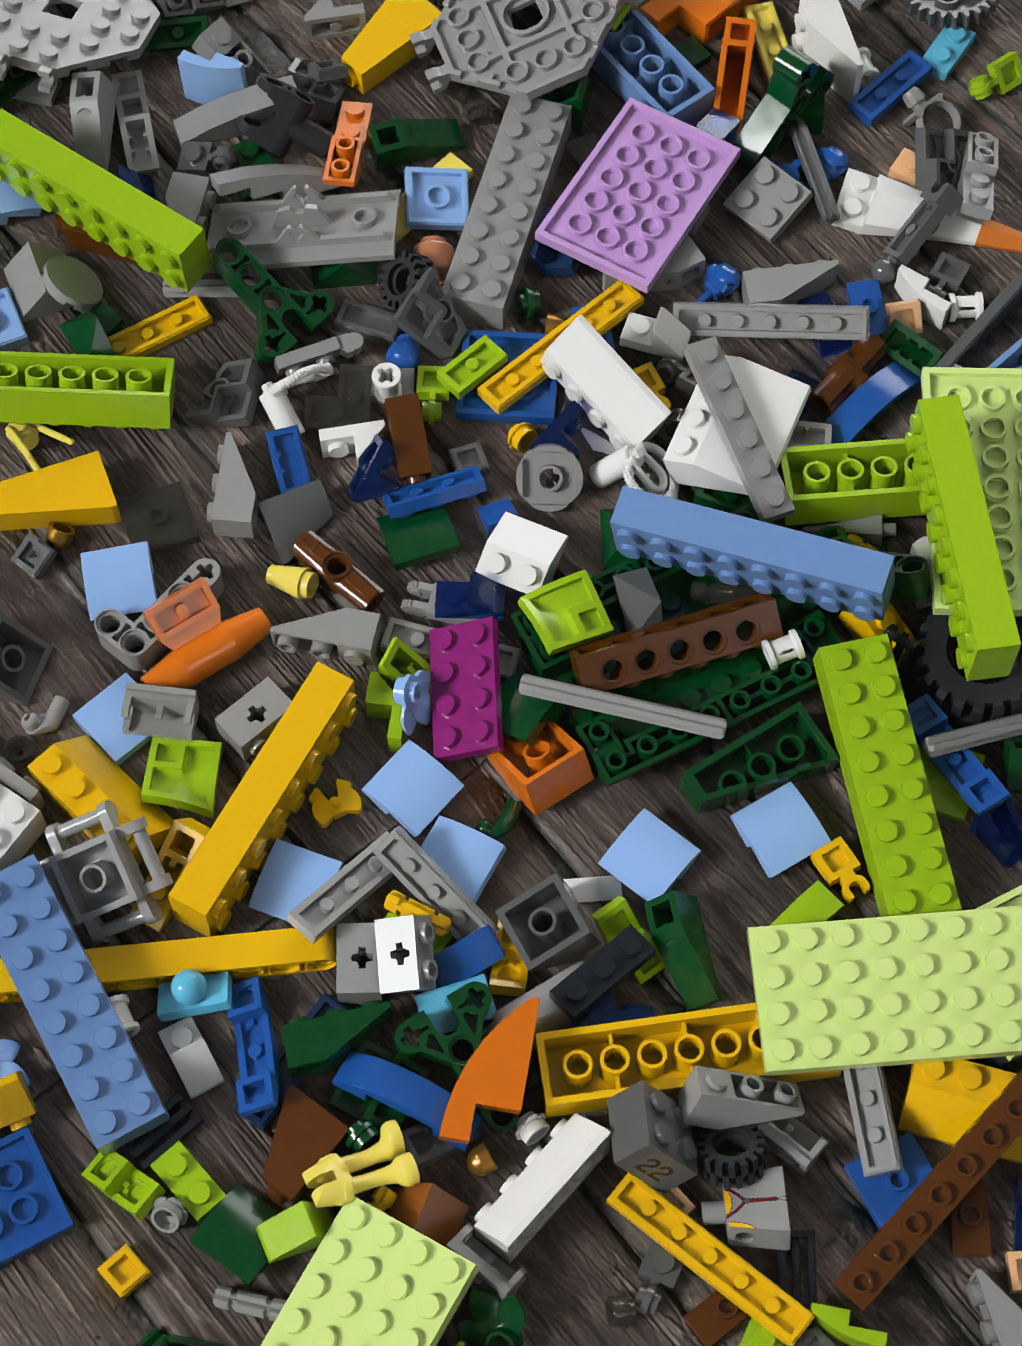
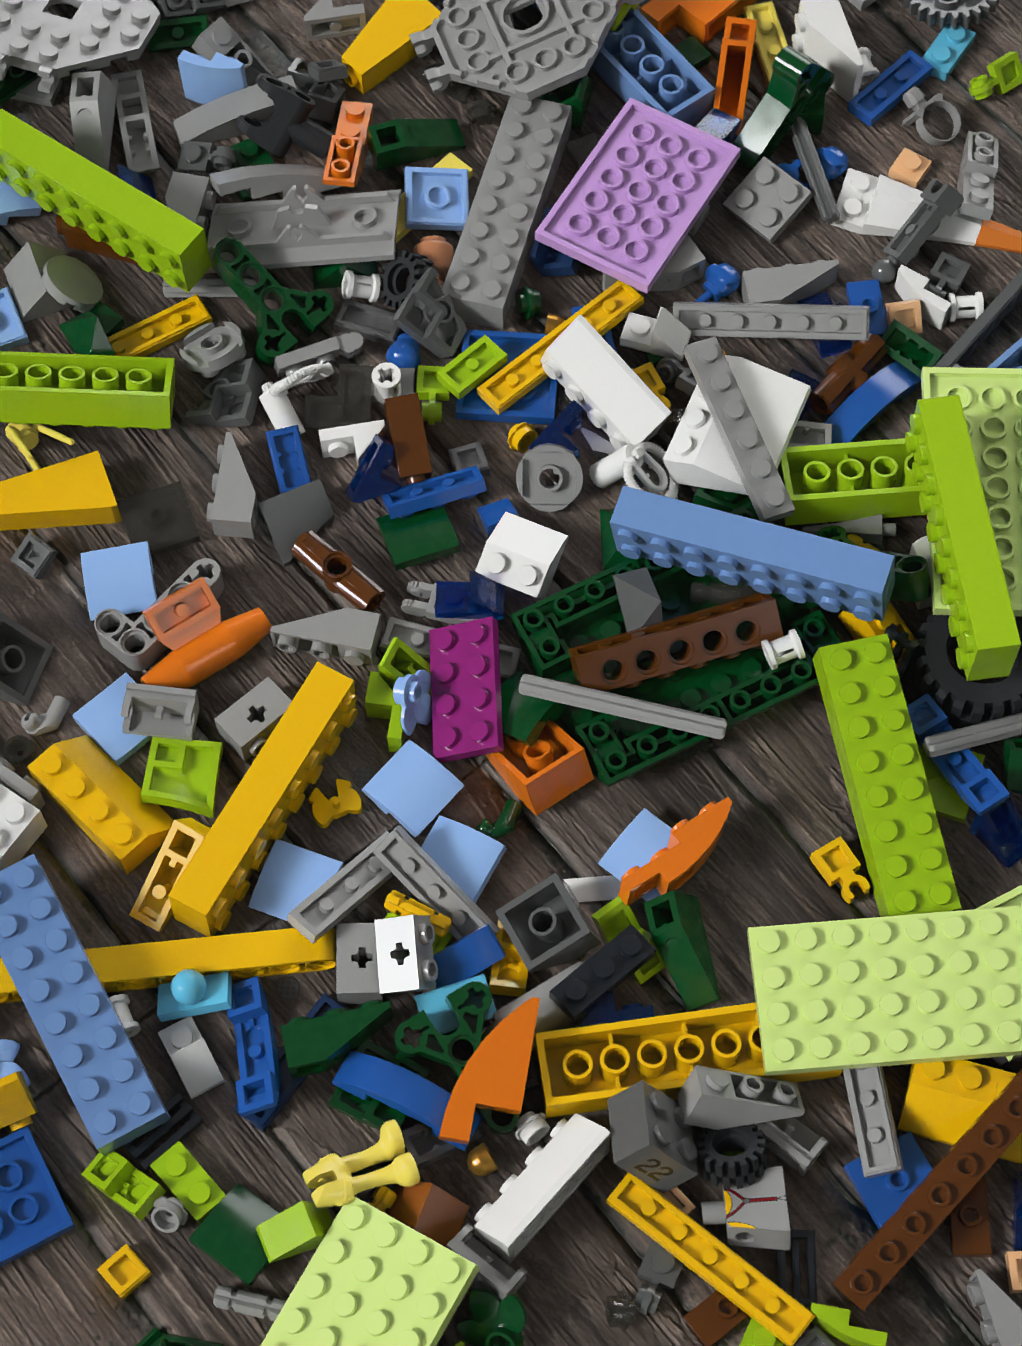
light grey brick [39,800,174,946] -> none
pearl gold hinge [46,521,75,550] -> none
reddish brown slope [262,1084,350,1206] -> none
light yellow cone [266,564,319,600] -> none
dark green plate [345,1119,380,1152] -> none
lime plate [518,569,614,656] -> none
dark green wedge [678,701,840,814] -> none
light blue slope [730,781,831,878] -> none
lime slope [770,880,845,926] -> none
dark grey slope [915,127,969,191] -> none
none -> light grey plate [179,321,247,378]
none -> white bush [341,270,381,303]
none -> orange slope [618,797,732,906]

